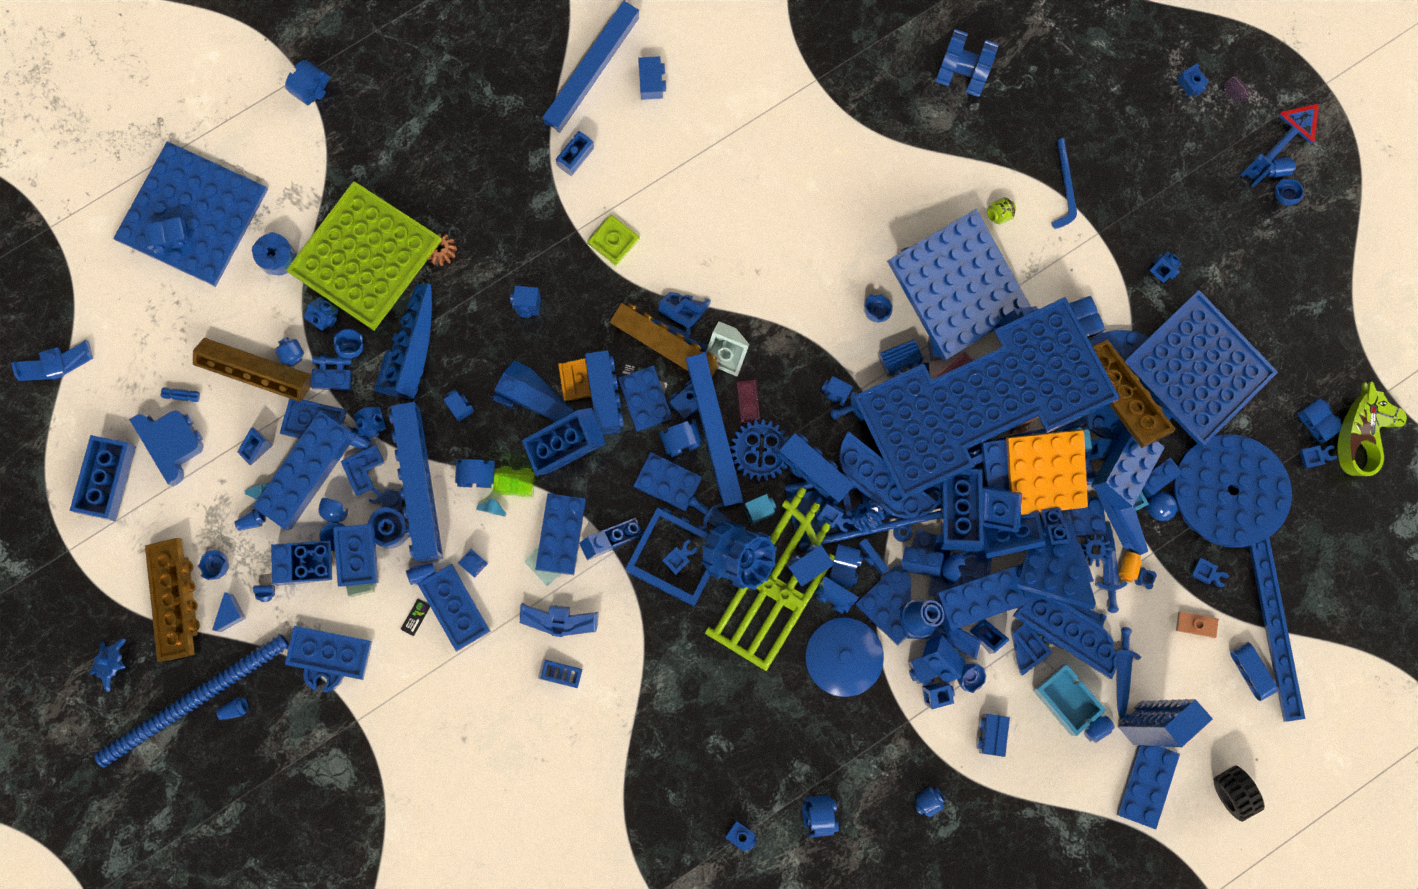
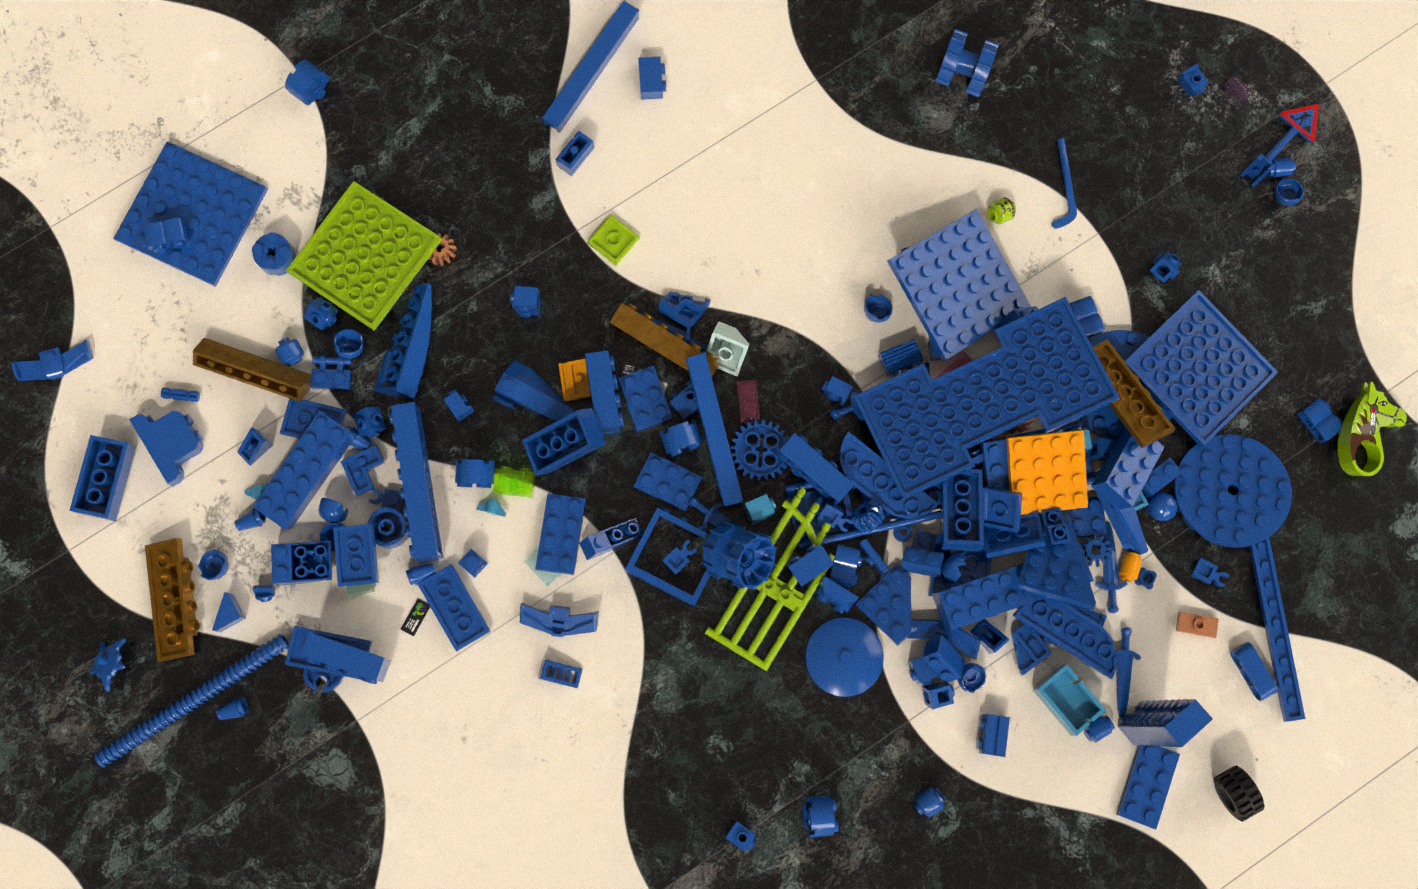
blue piece [900,599,944,639] -> none
blue plate [1299,445,1337,469] -> none
none -> blue brick [300,632,391,684]

